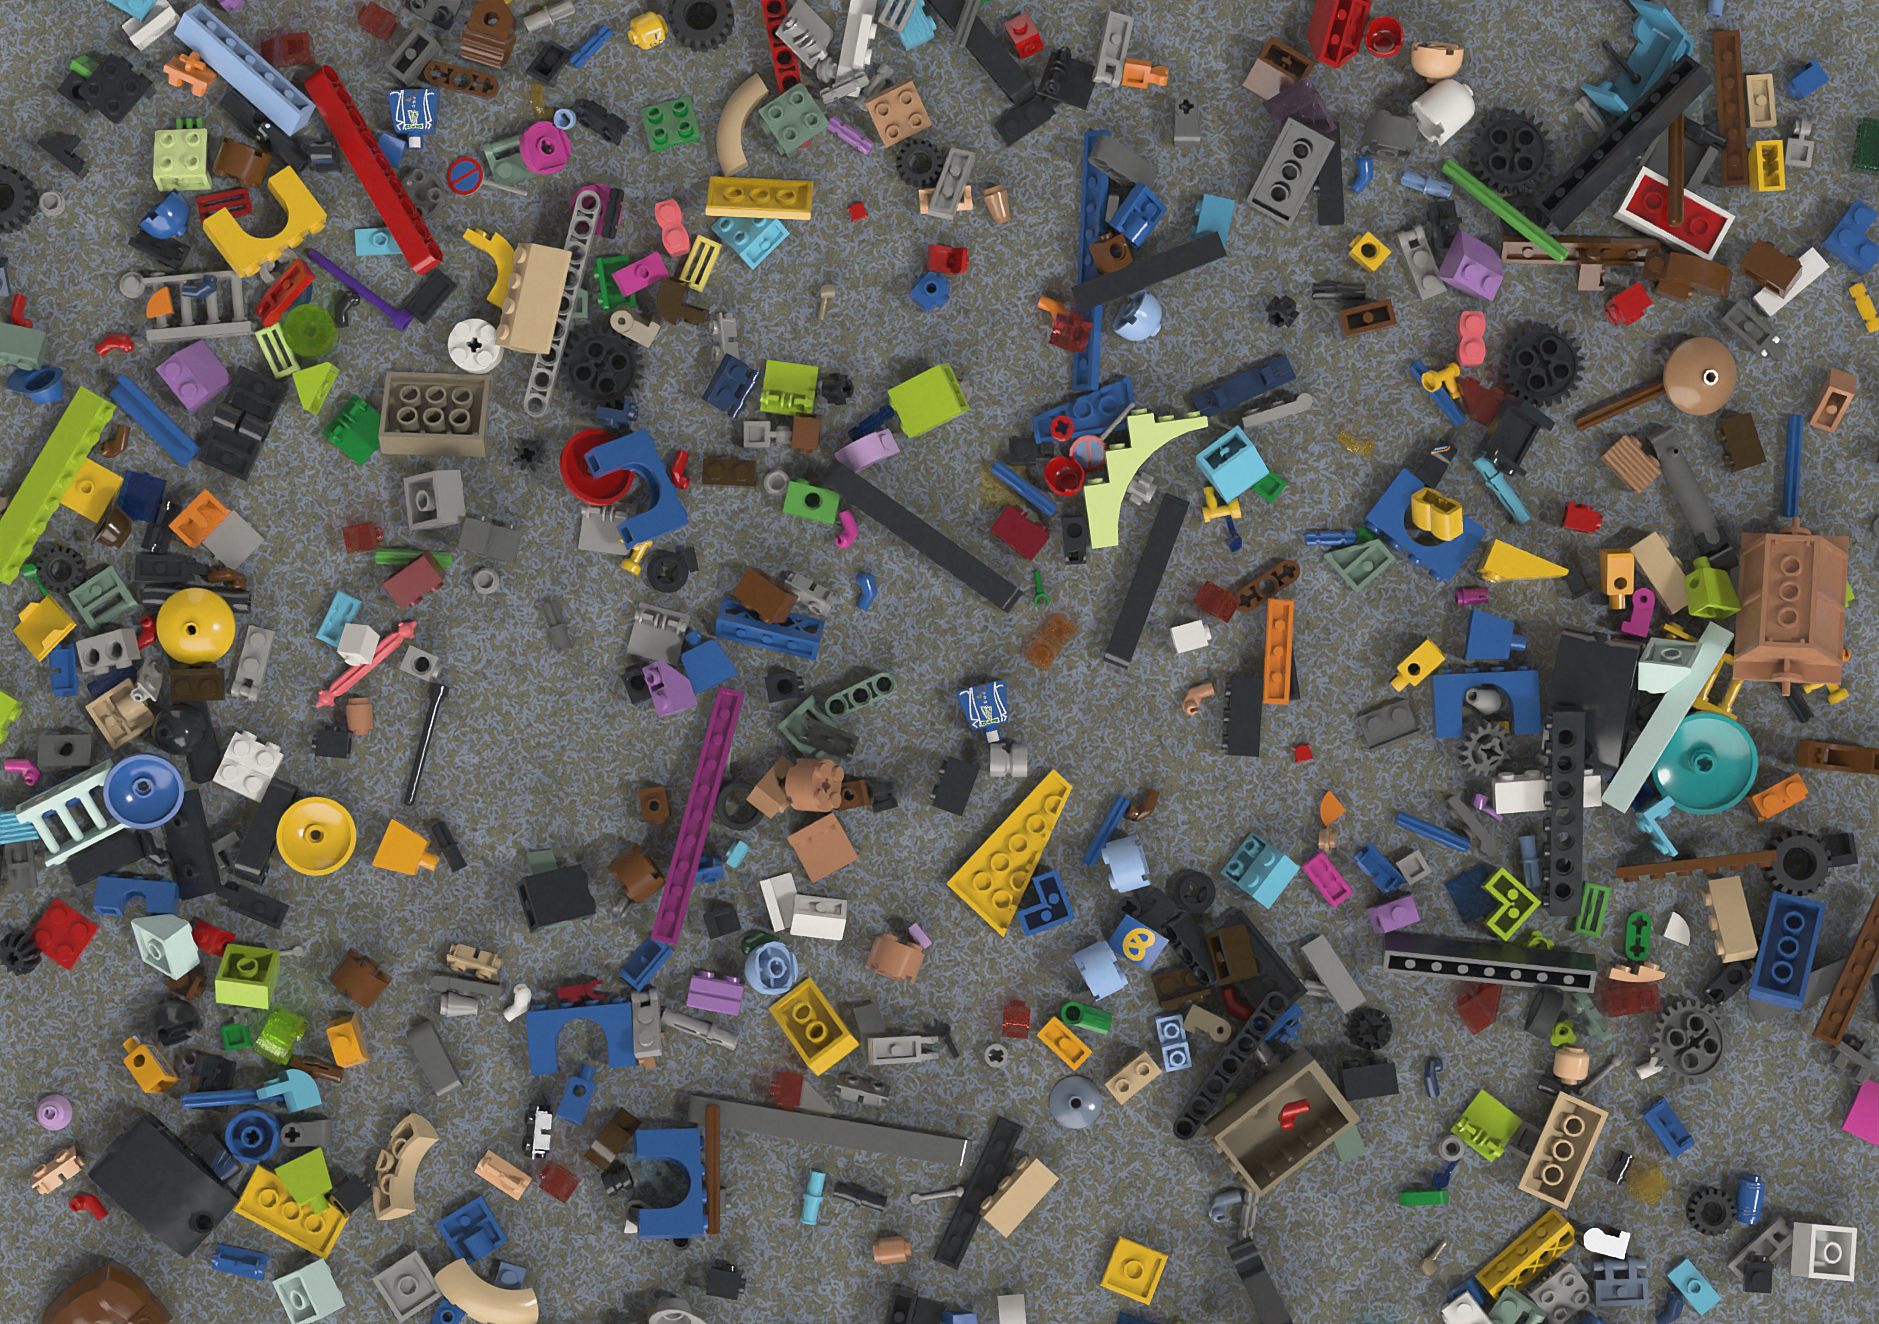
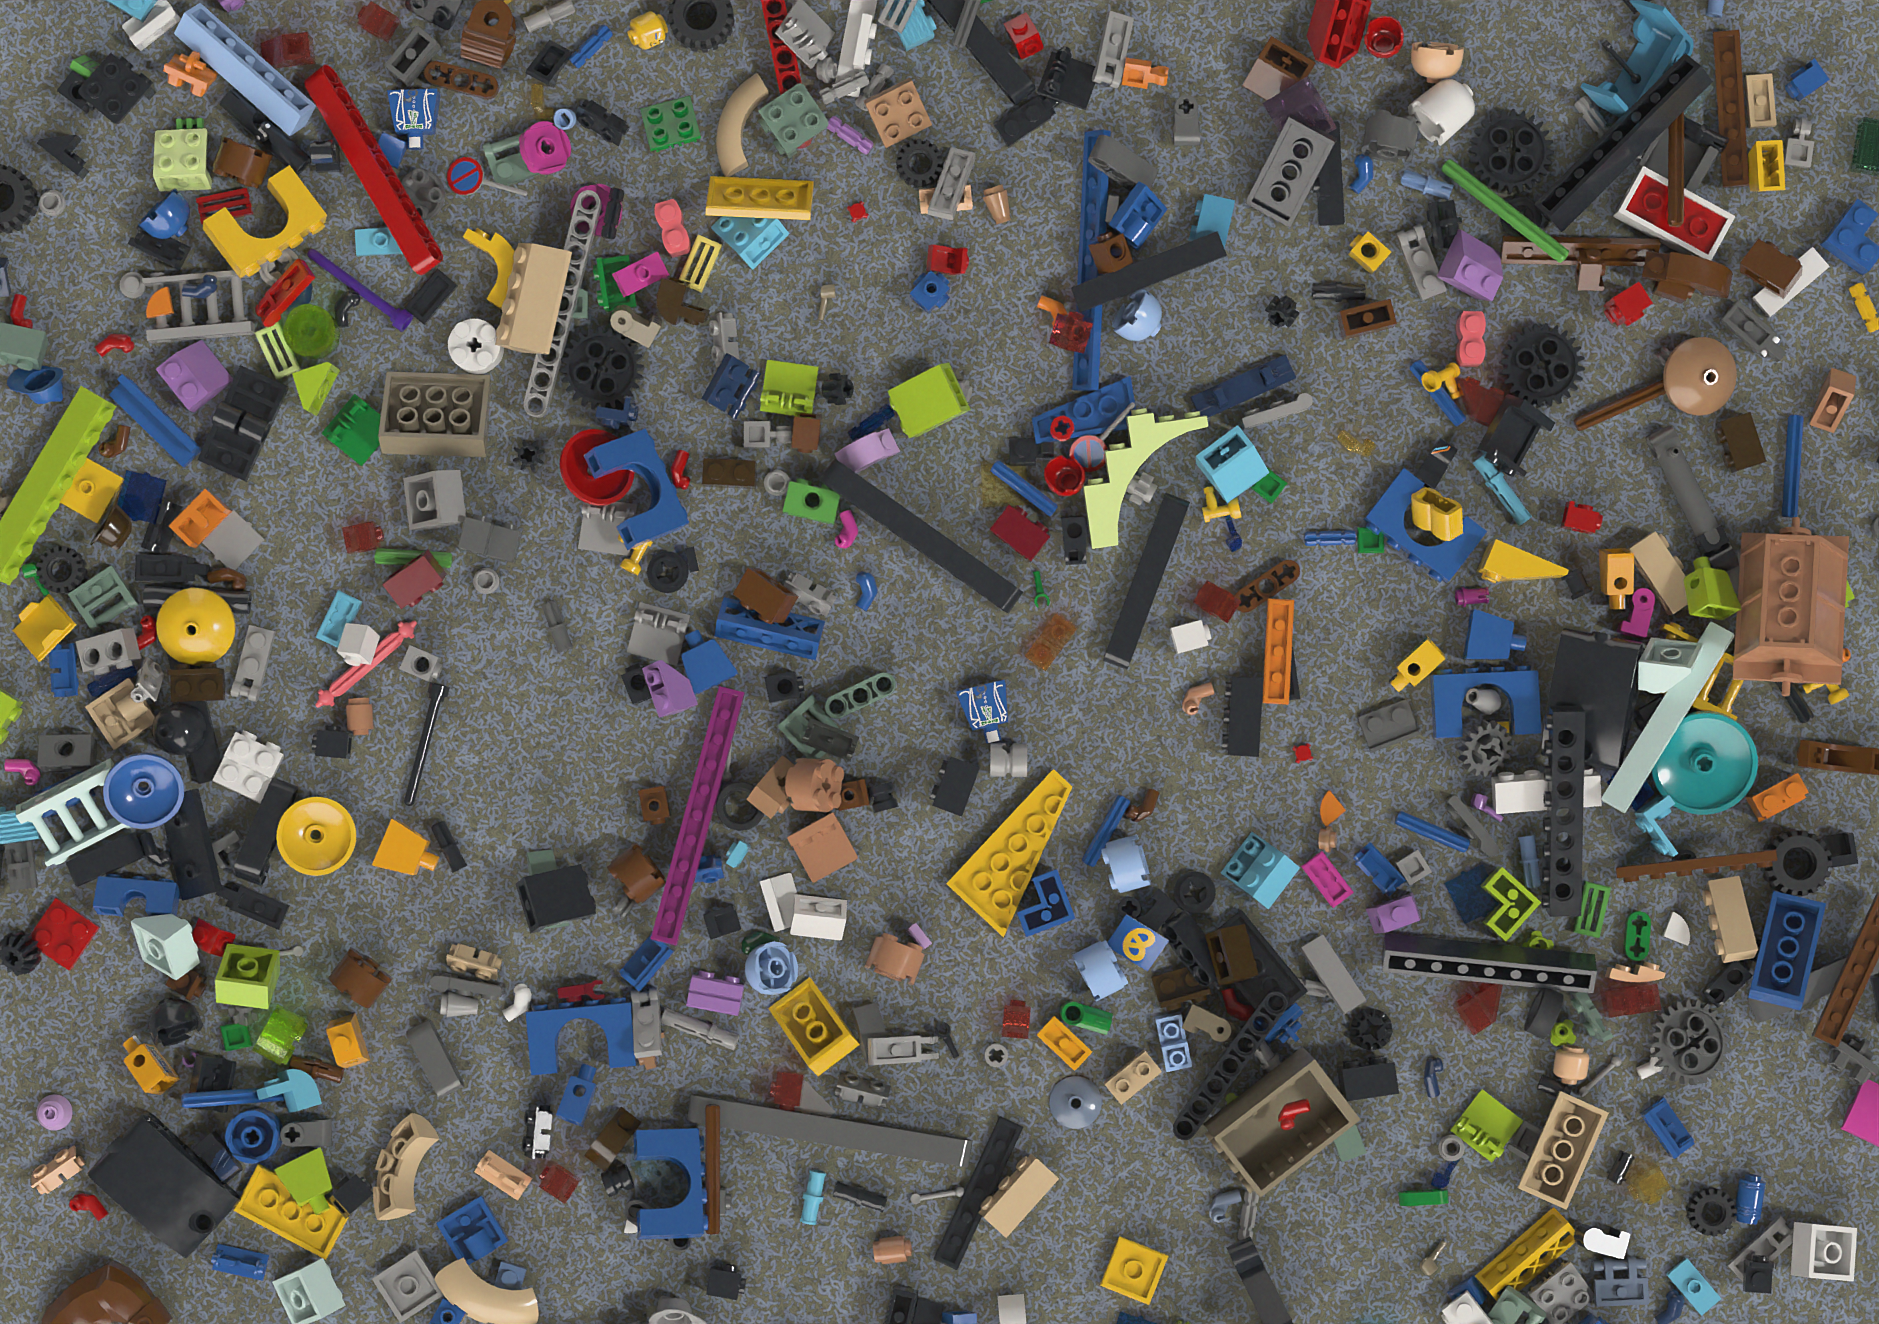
sand green wing [1324,539,1397,593] -> none
medium nougat brick [1600,434,1662,495] -> none

